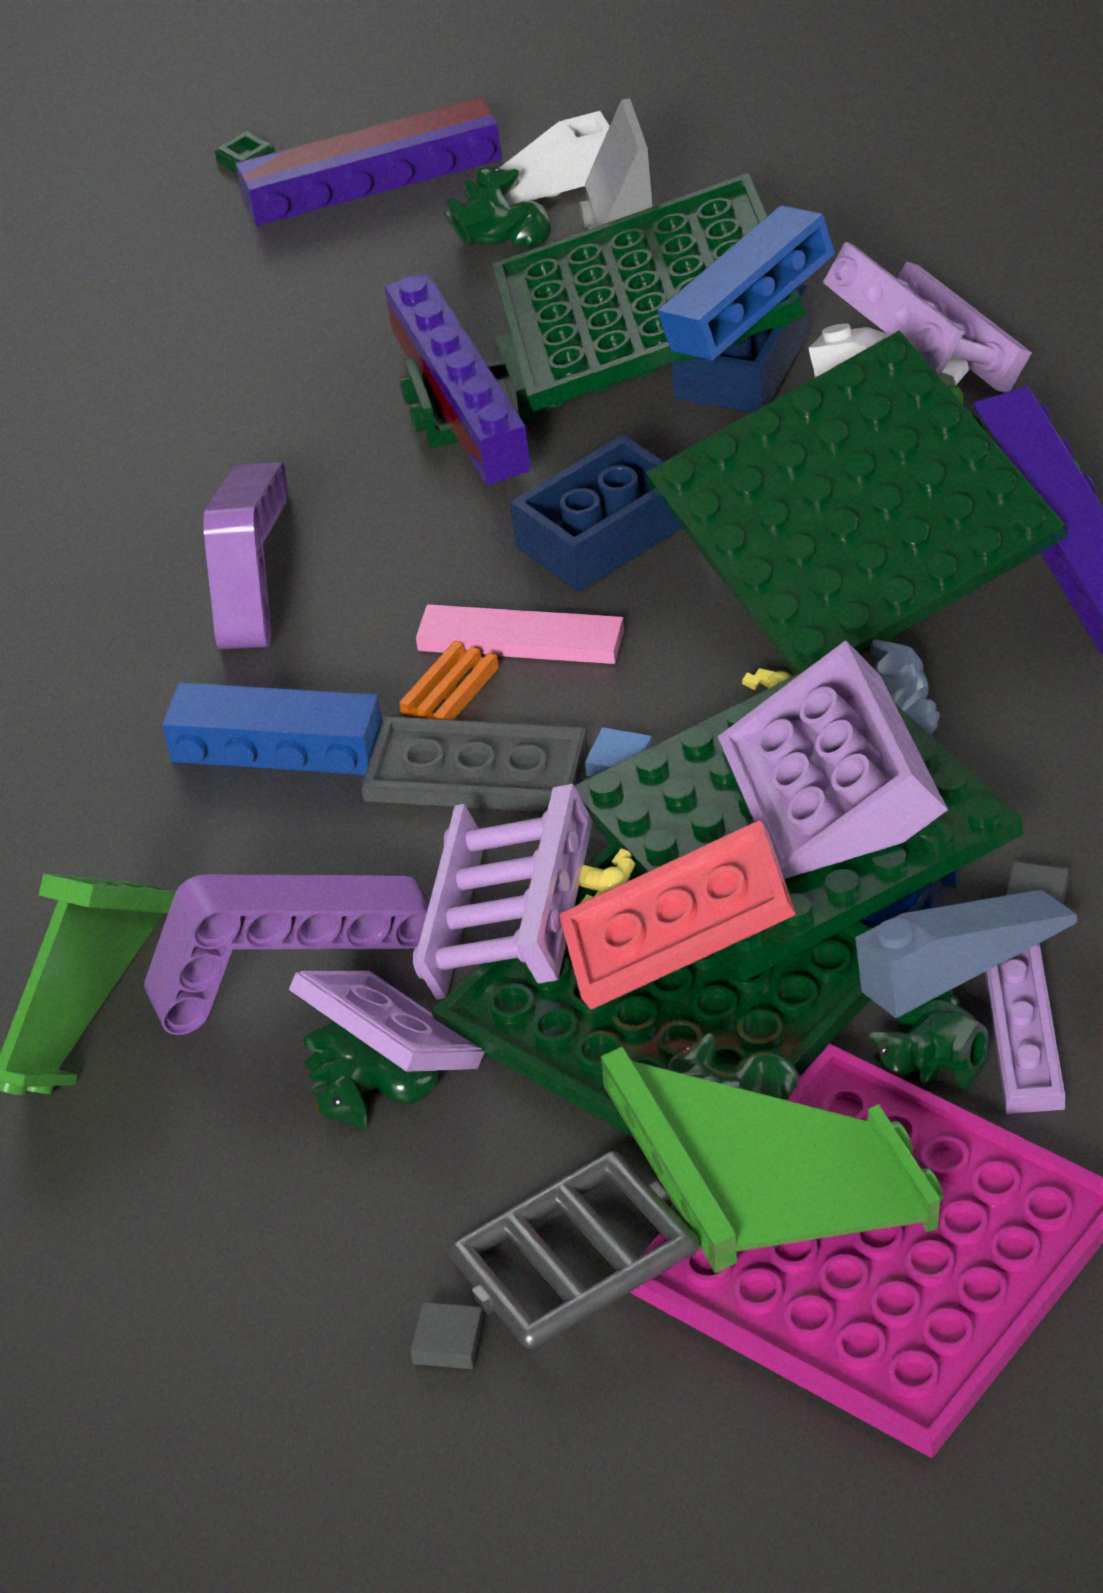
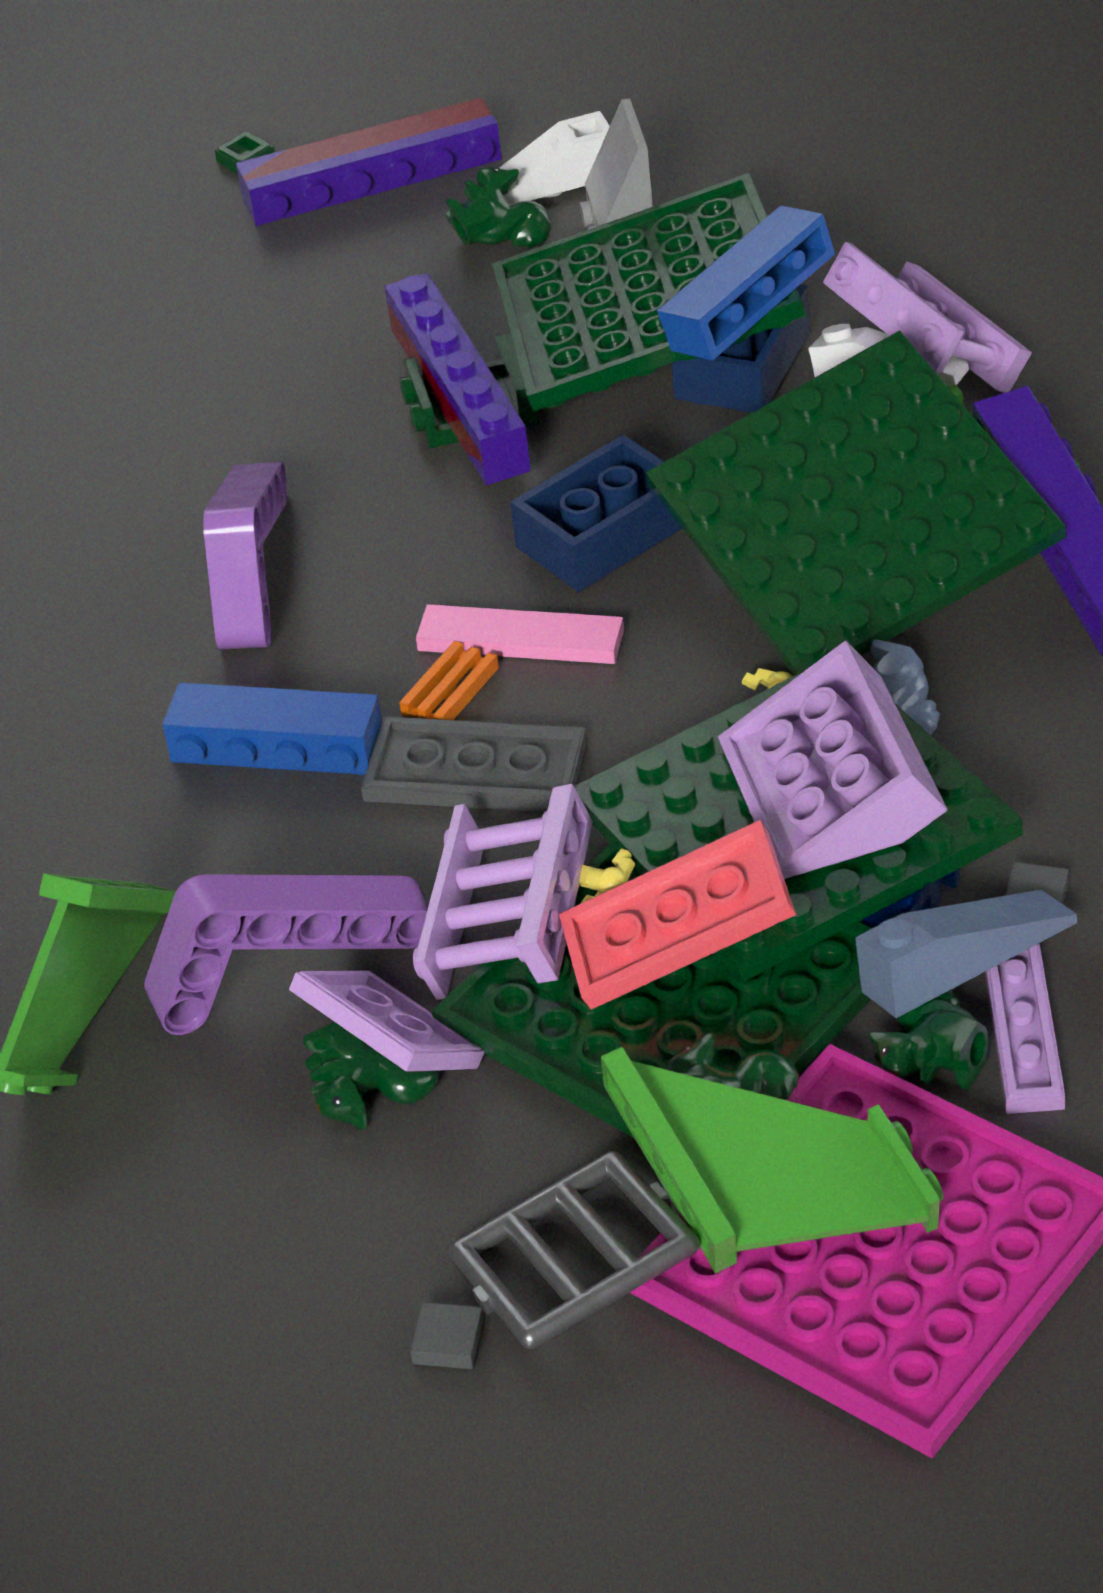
medium blue tile [585,727,653,777] -> none

